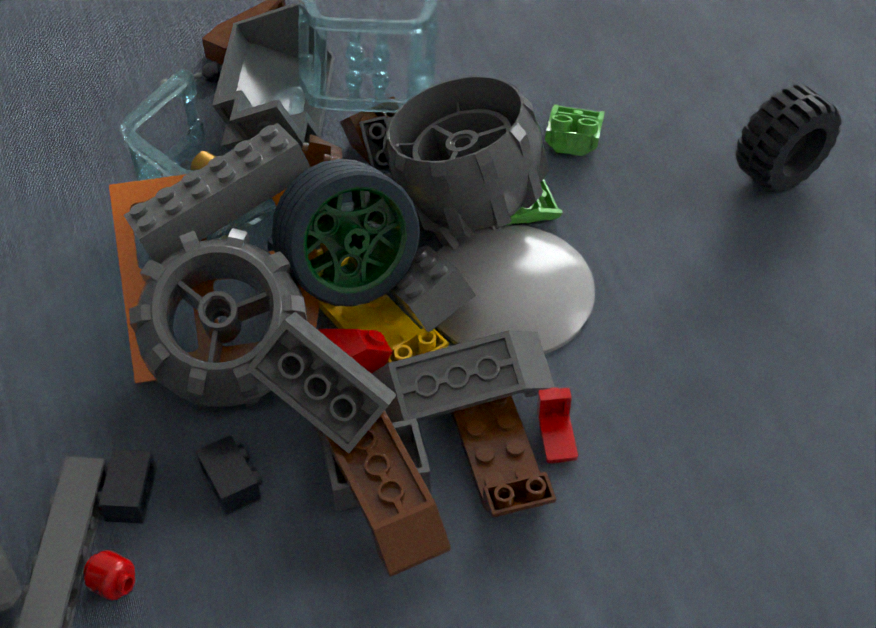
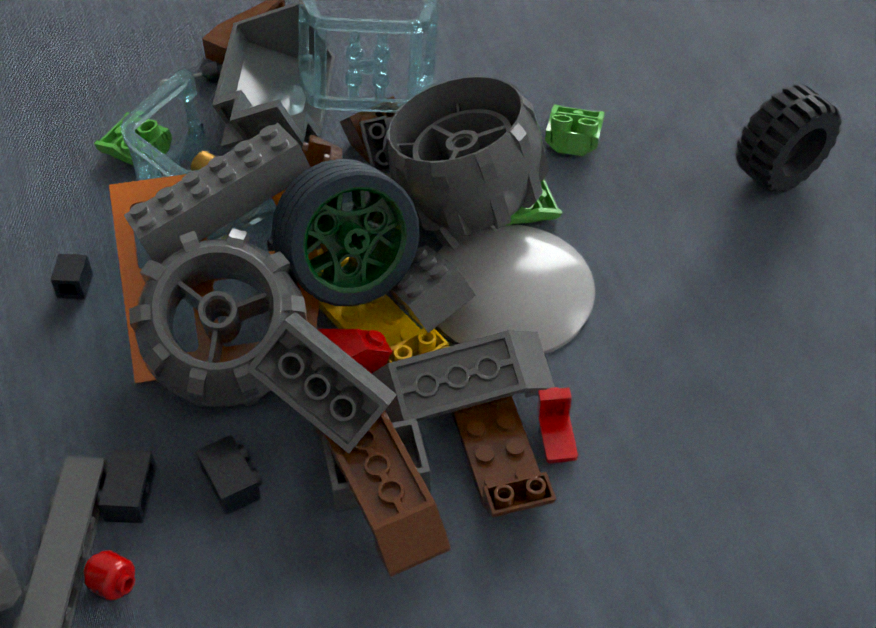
none -> black brick [50,254,93,300]
none -> bright green slope [94,112,172,169]

